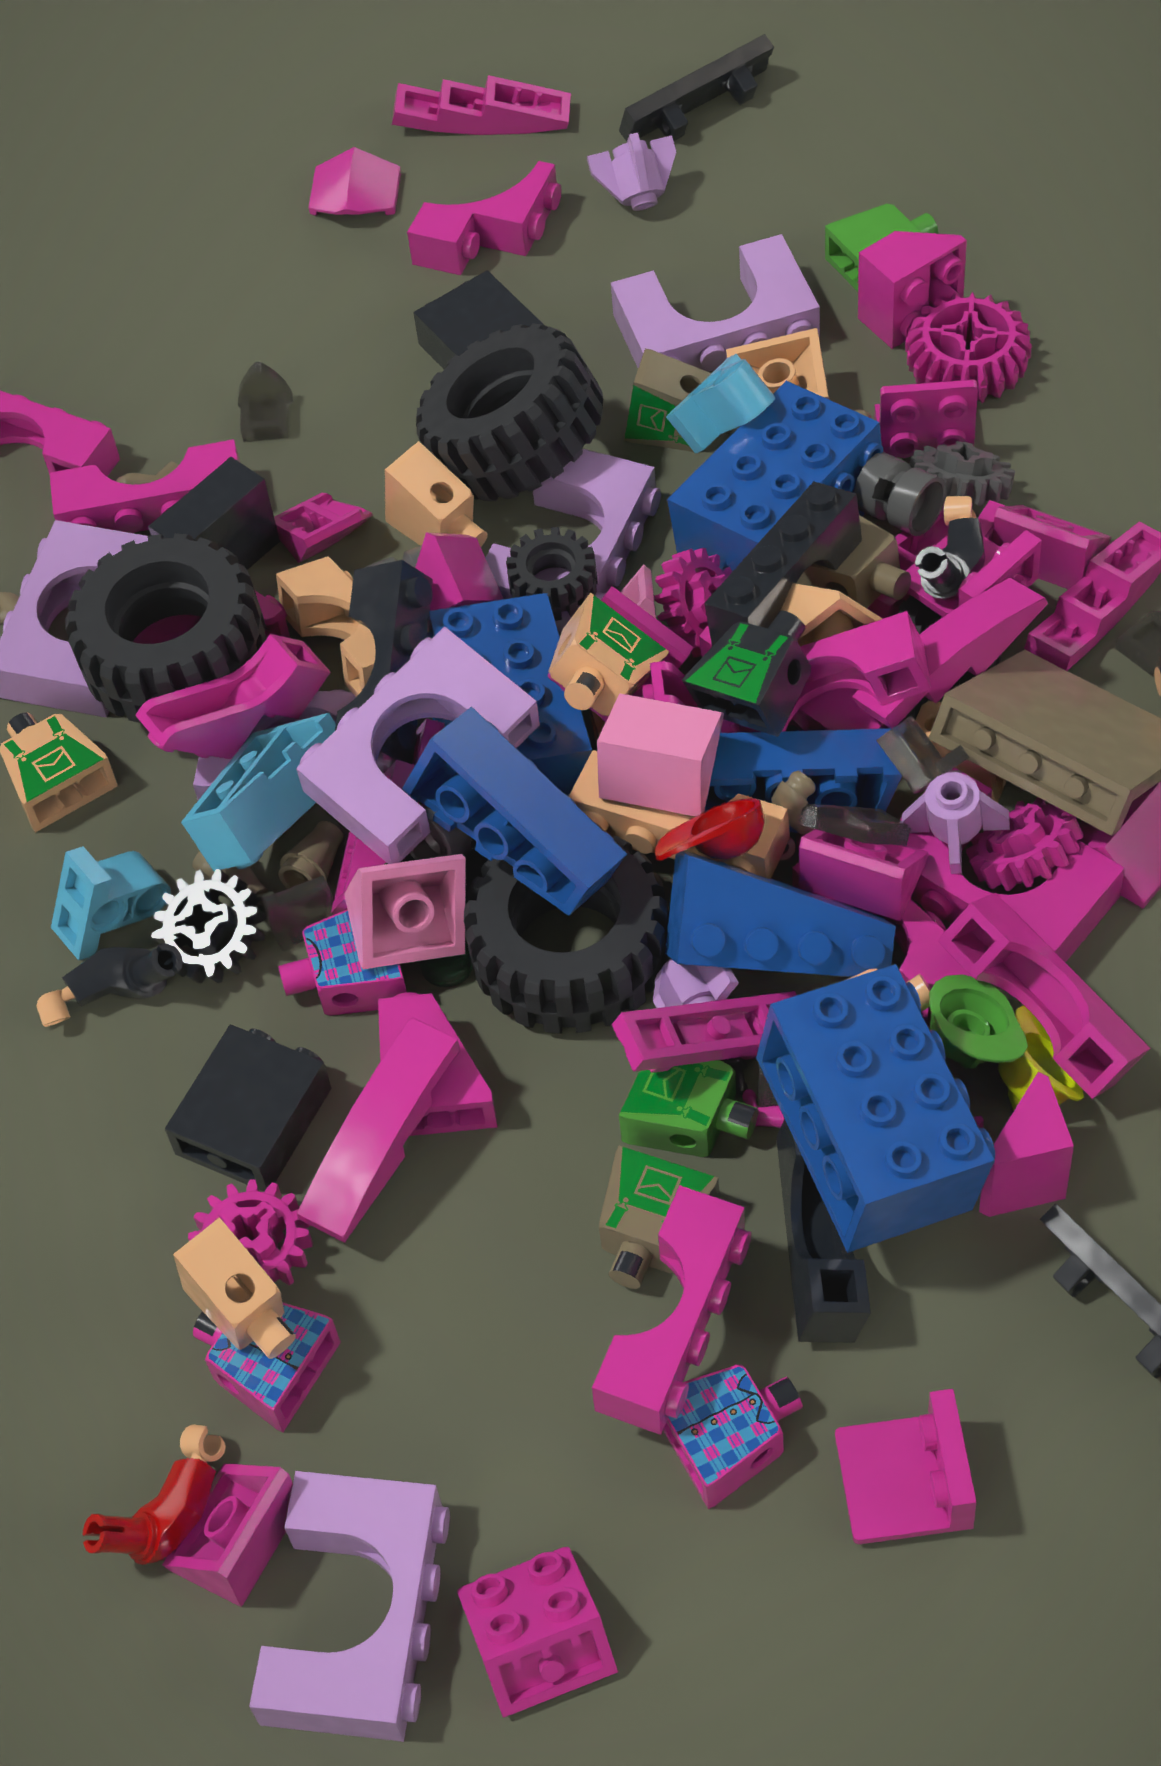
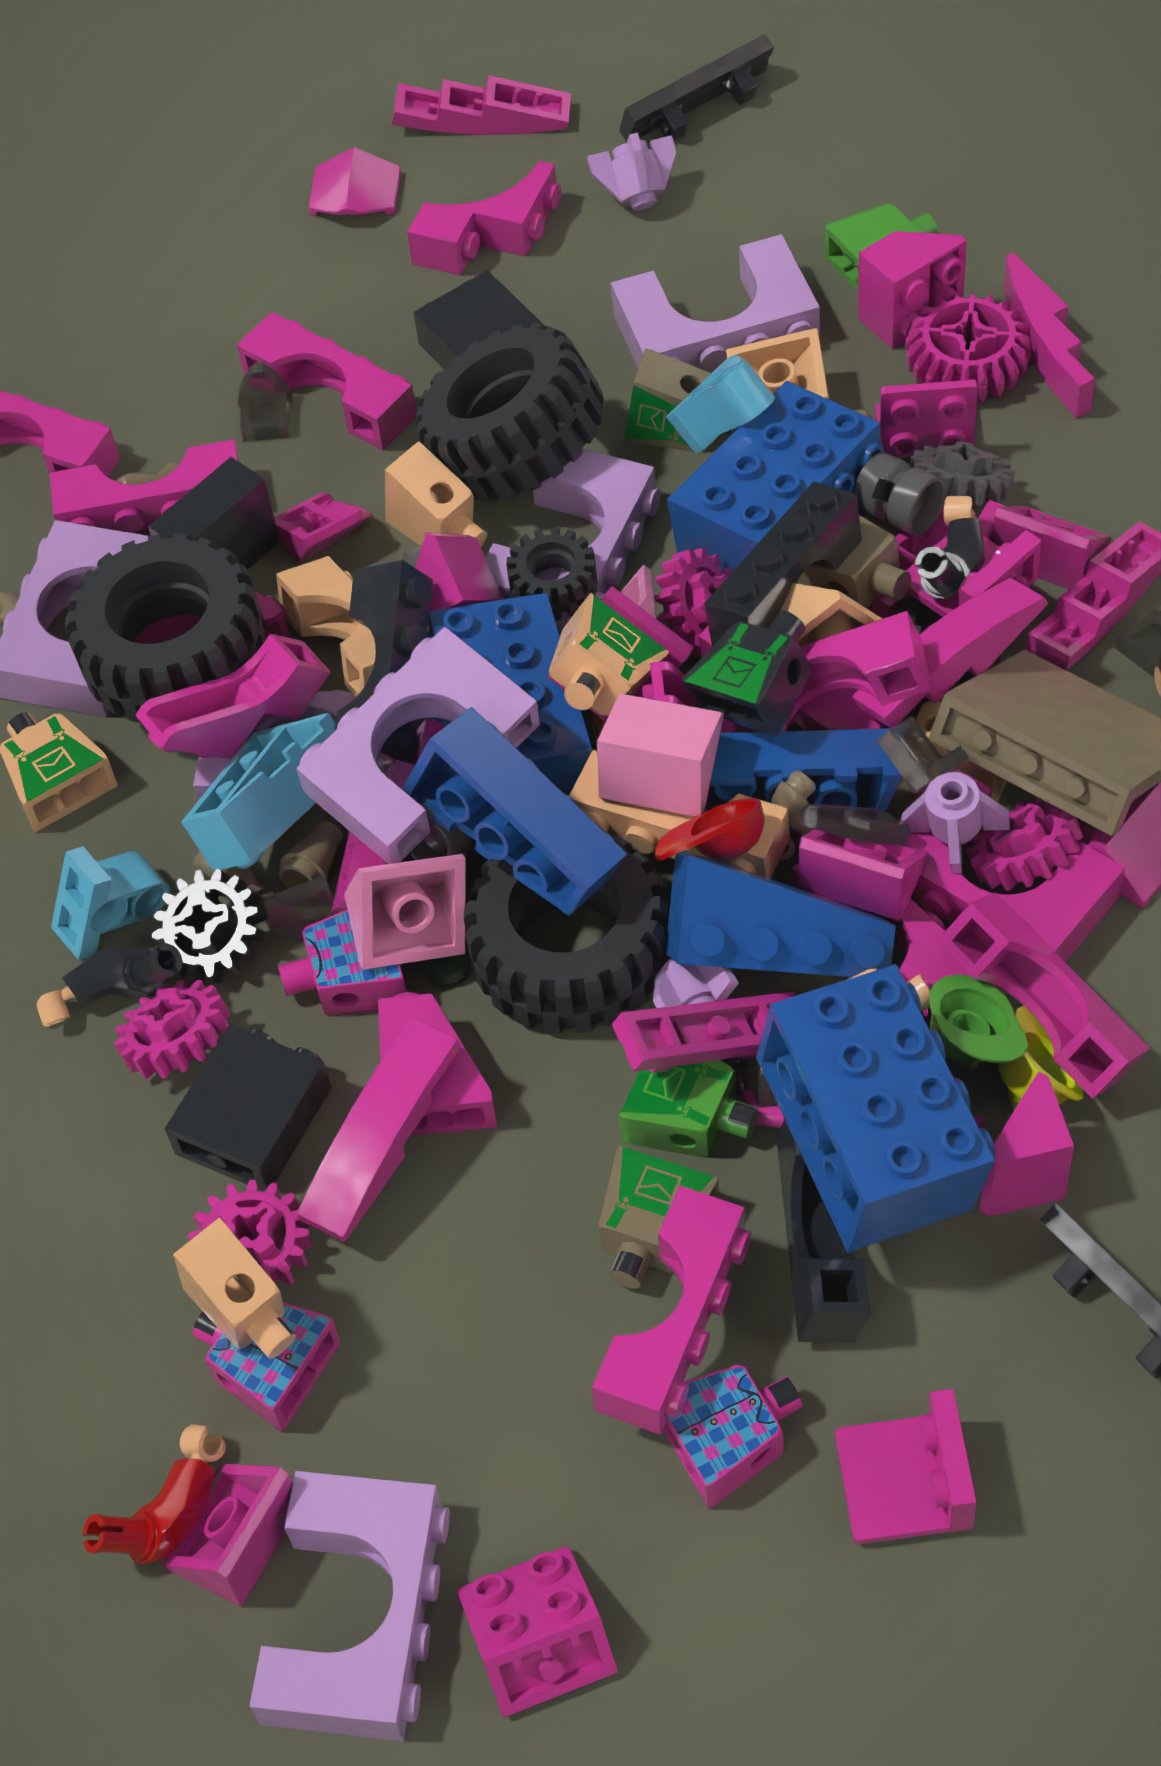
none -> dark pink gear [114,980,231,1079]
none -> dark pink arch [237,312,417,451]
none -> dark pink slope [1003,252,1095,419]

